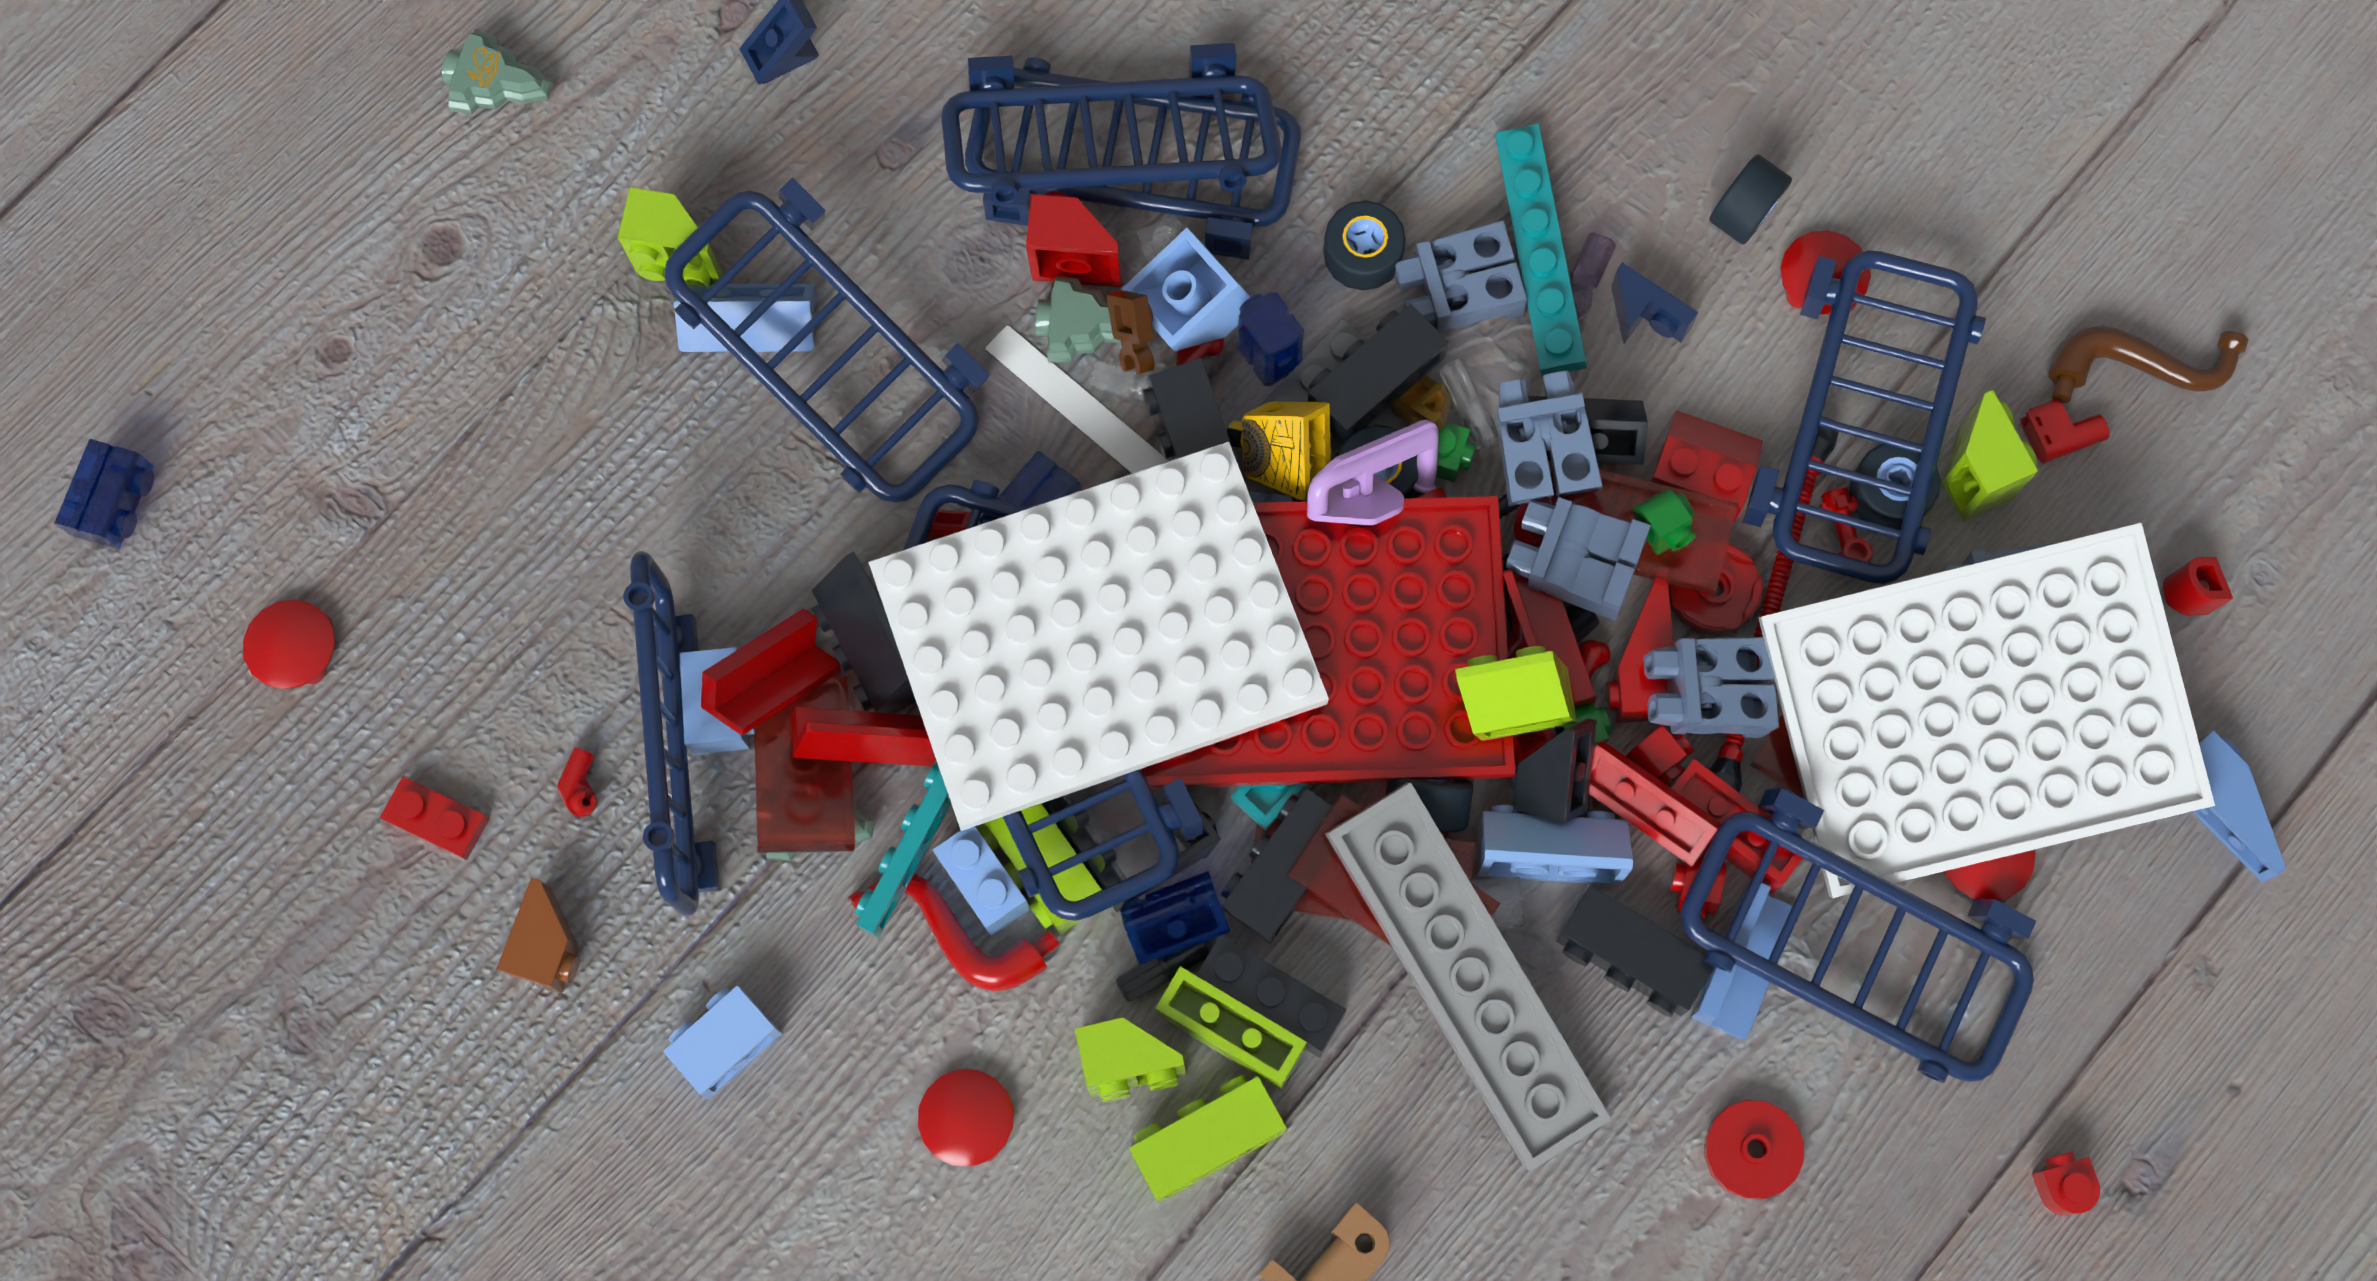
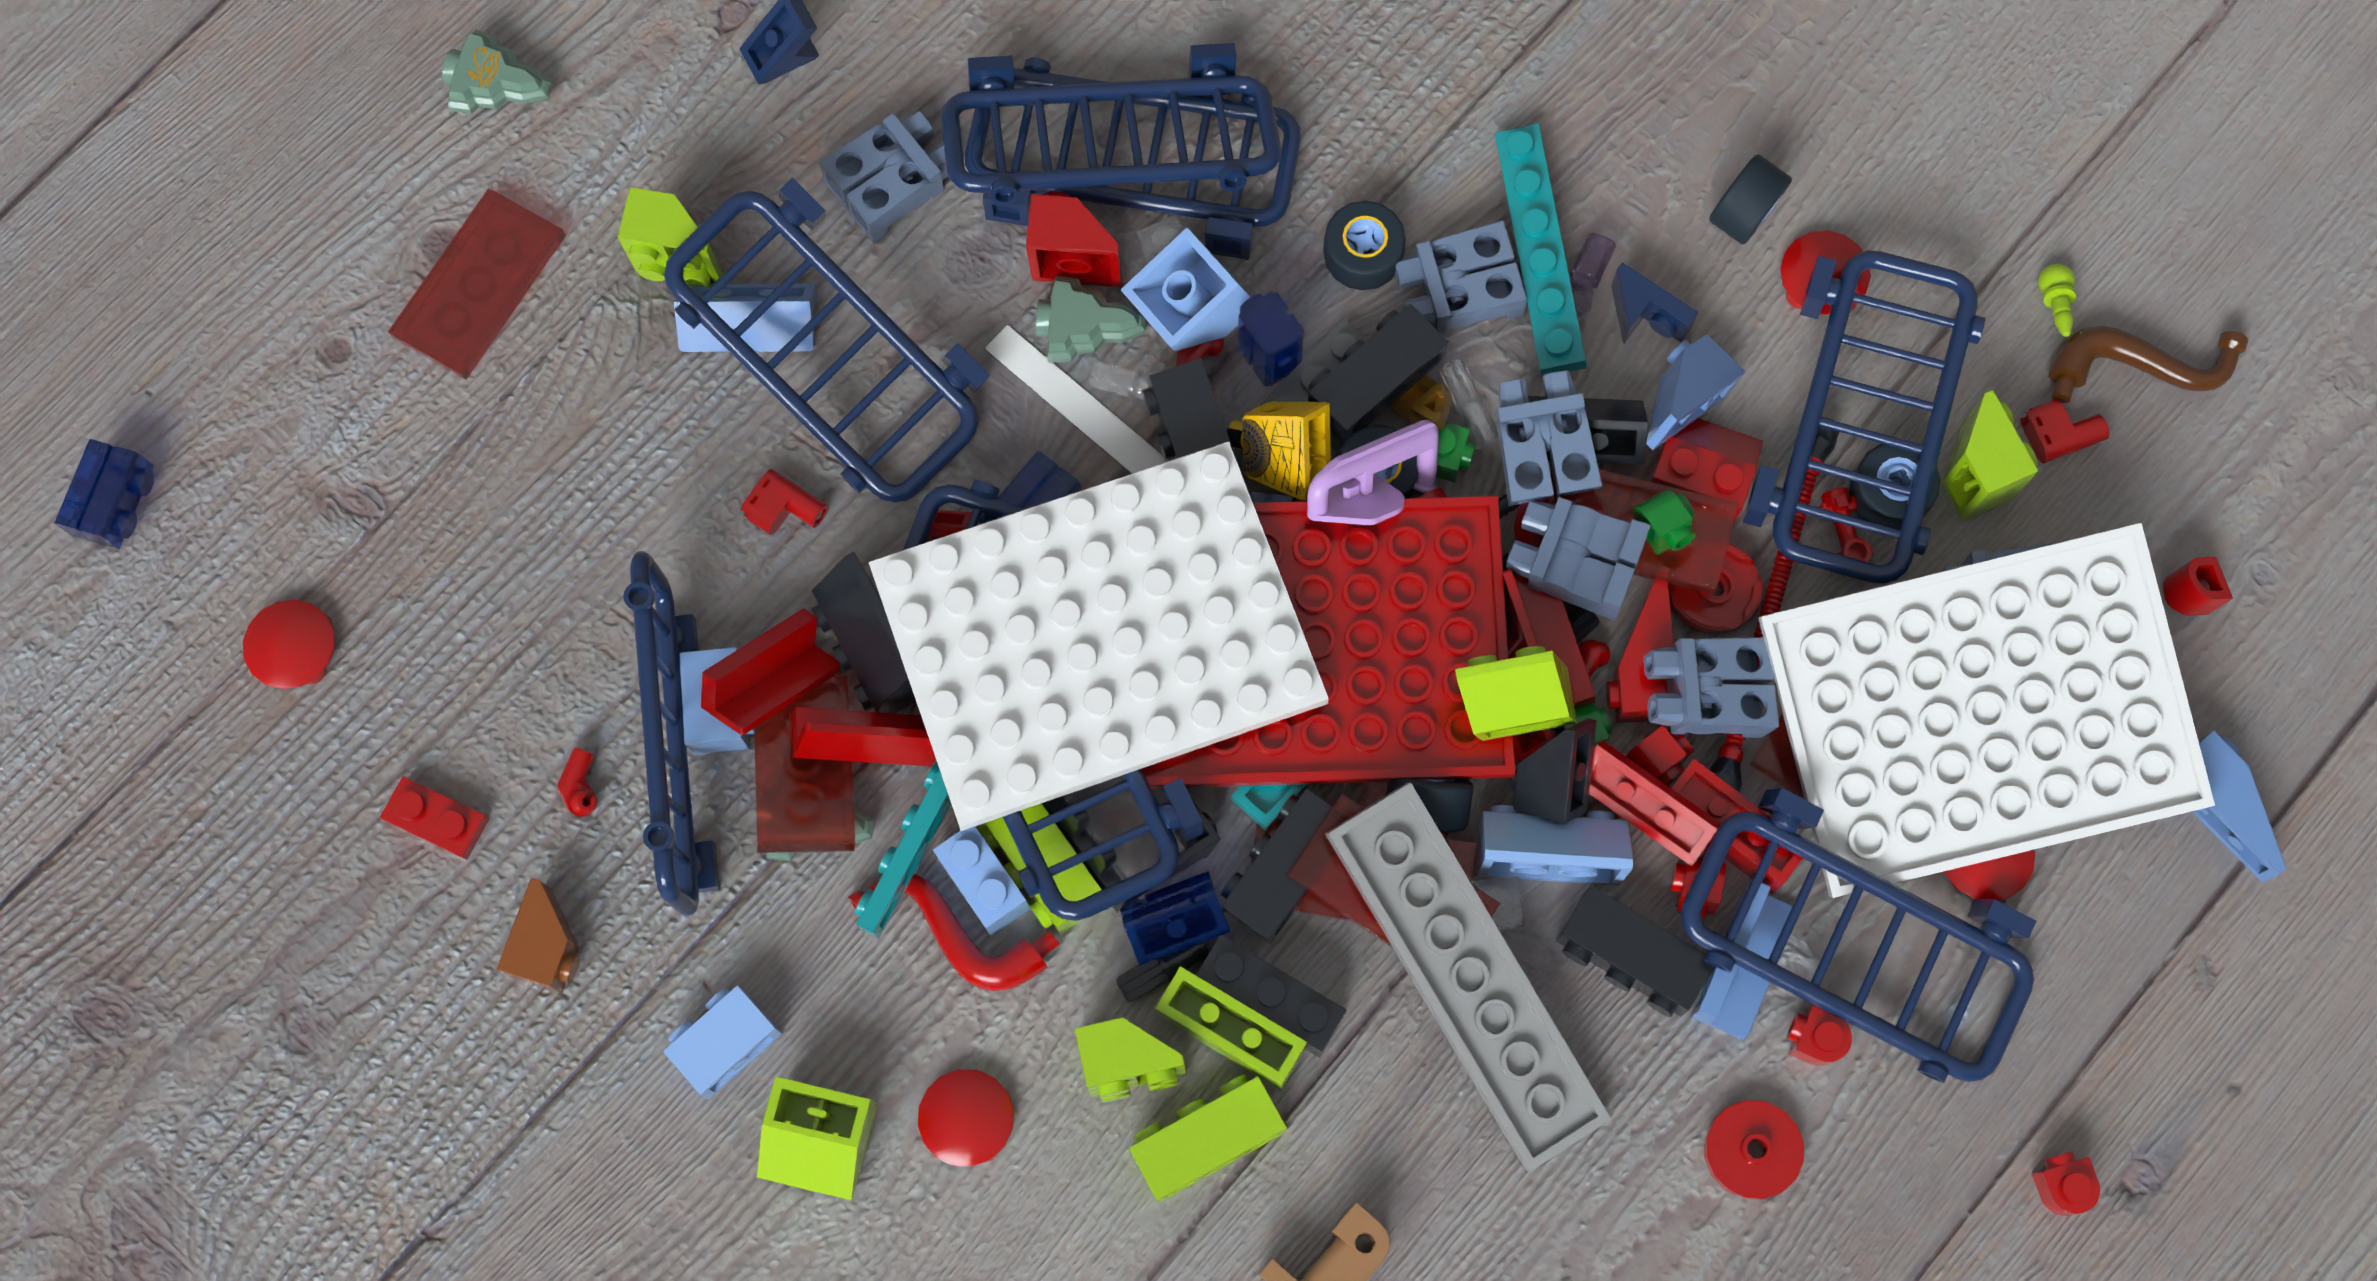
reddish brown plate [1106,290,1155,374] -> none
none -> clear red tile [388,188,566,380]
none -> red piece [740,469,829,535]
none -> lime slope [757,1076,878,1201]
none -> sand blue hips [819,111,948,243]
none -> medium blue slope [1646,334,1746,450]
none -> red plate [1786,1005,1852,1066]
none -> lime bar [2038,263,2076,337]

